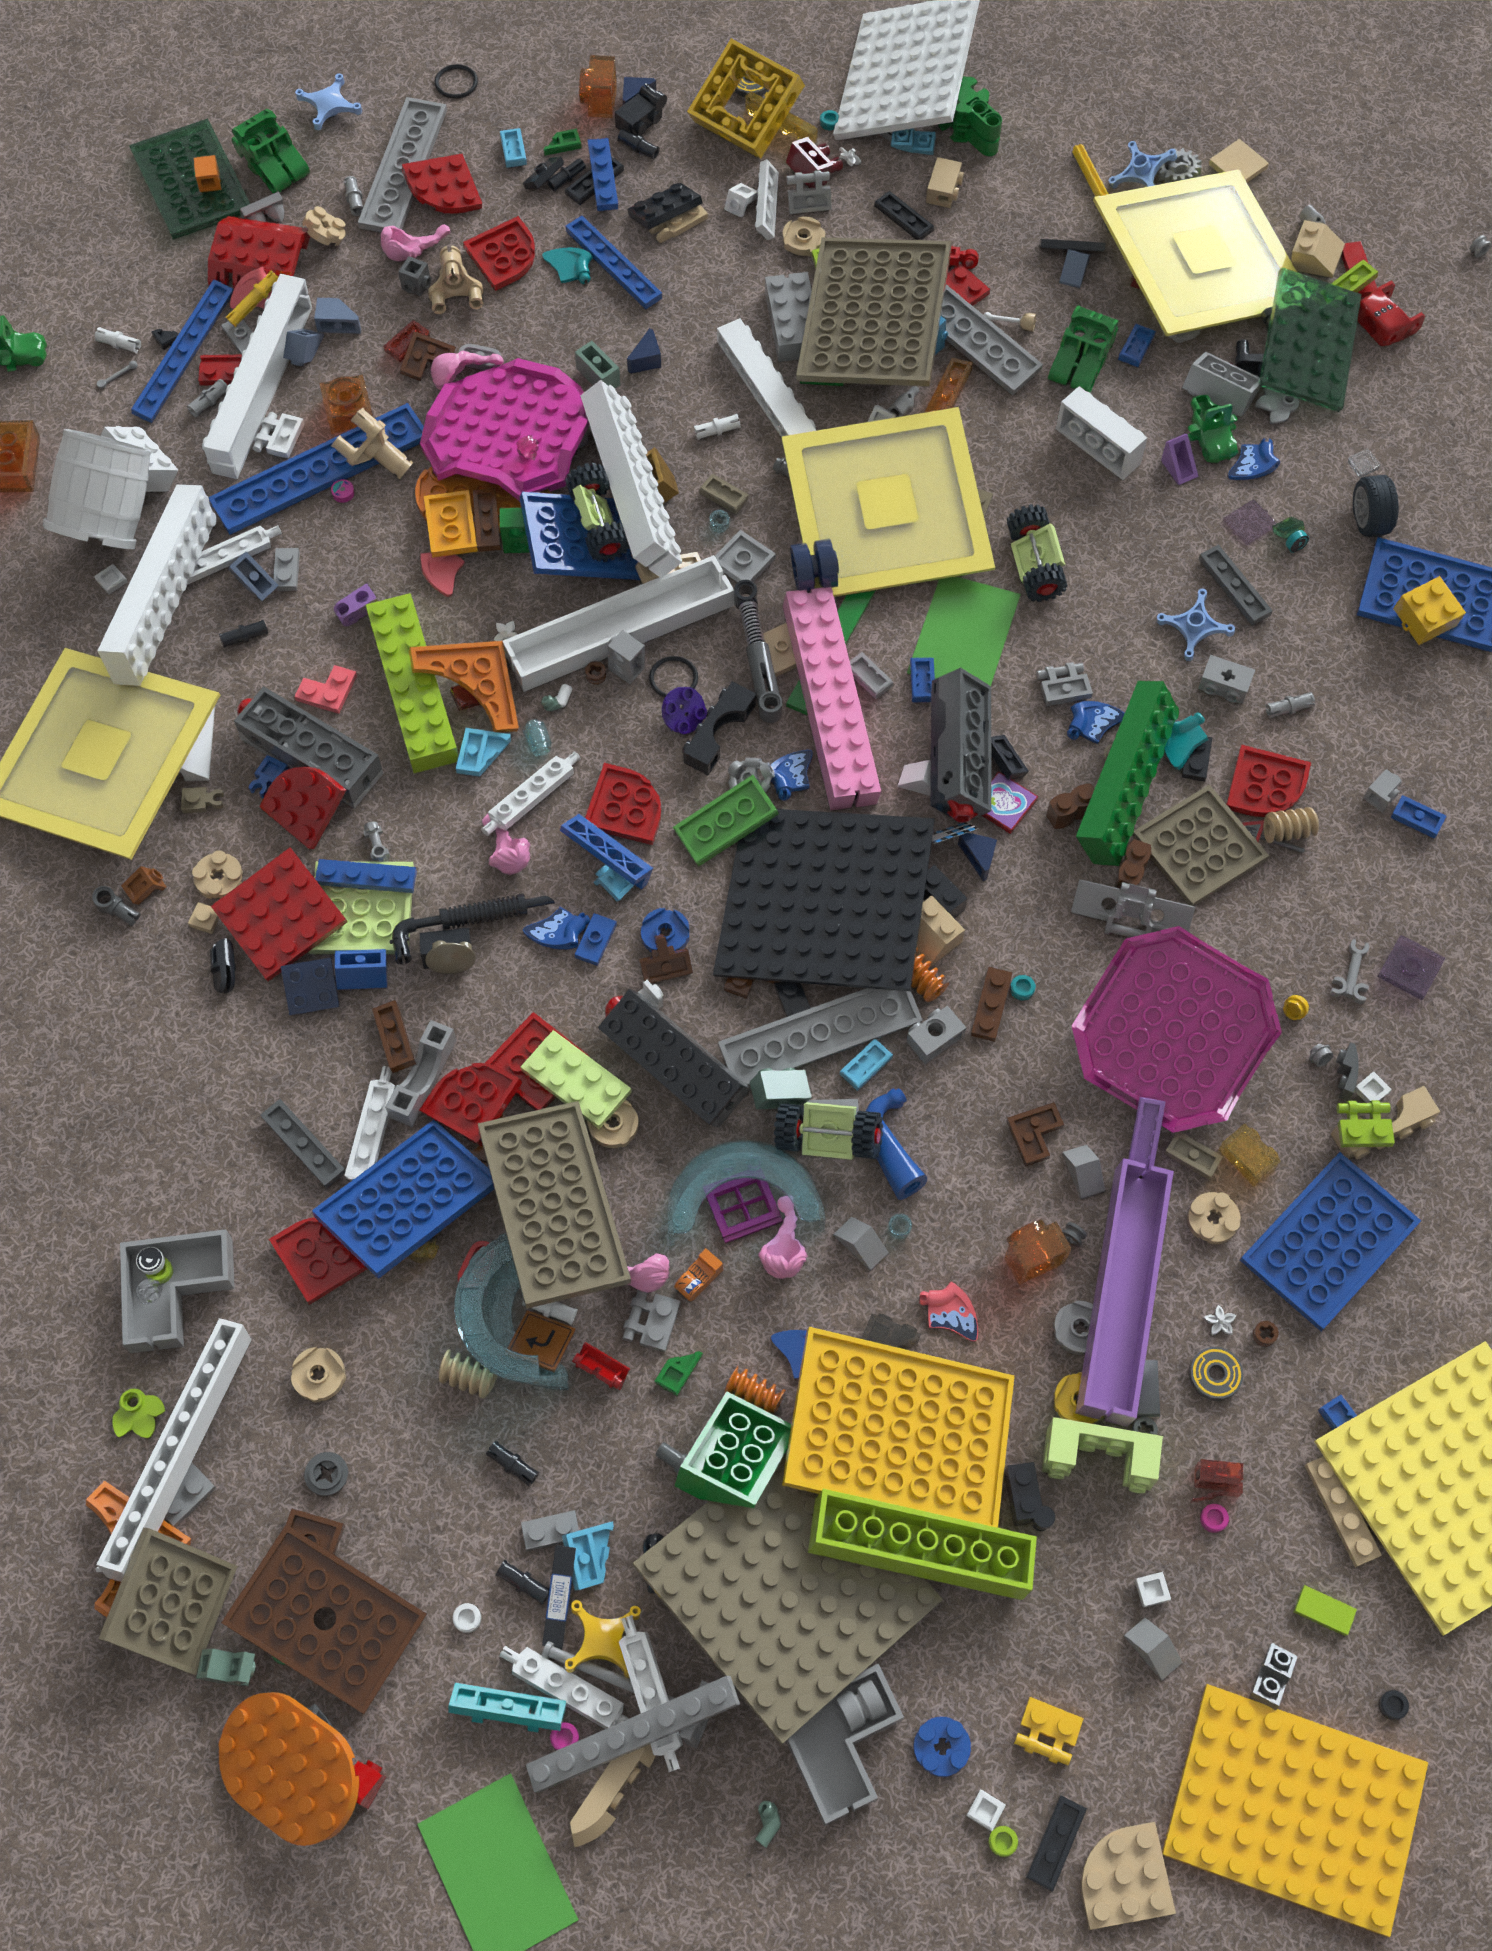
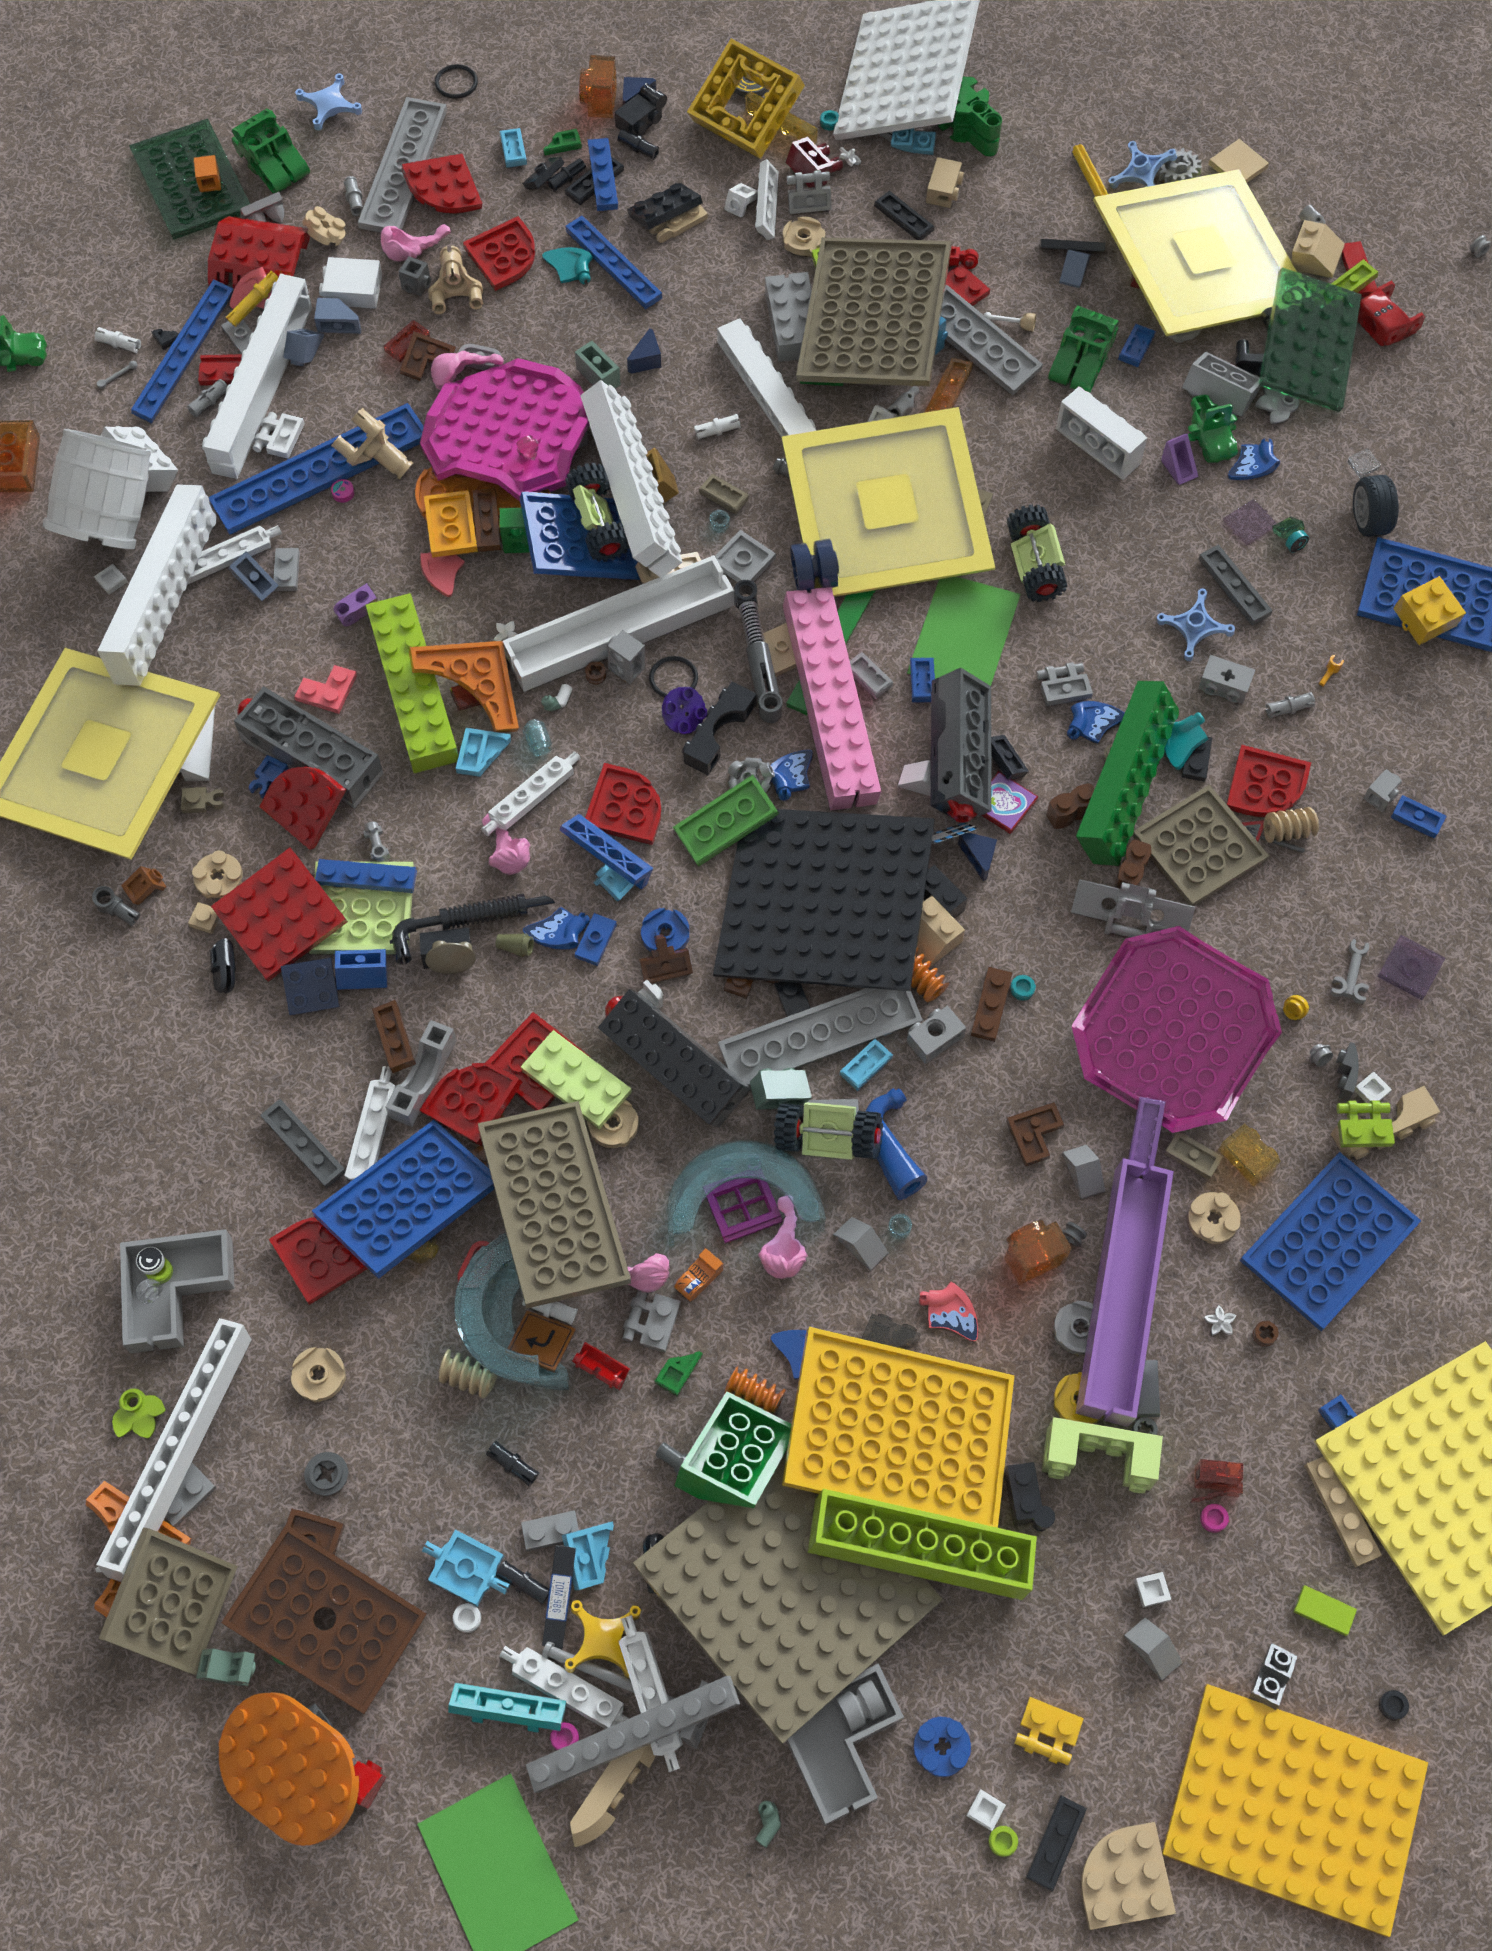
black pin [219,620,268,648] -> none
clear orange piece [319,374,373,434] -> none
dark grey tile [1189,1347,1243,1401] -> none
none -> white brick [319,257,382,308]
none -> medium azure plate [422,1530,510,1607]
none -> olive cone [495,933,534,958]
none -> light orange hand [1319,655,1344,687]

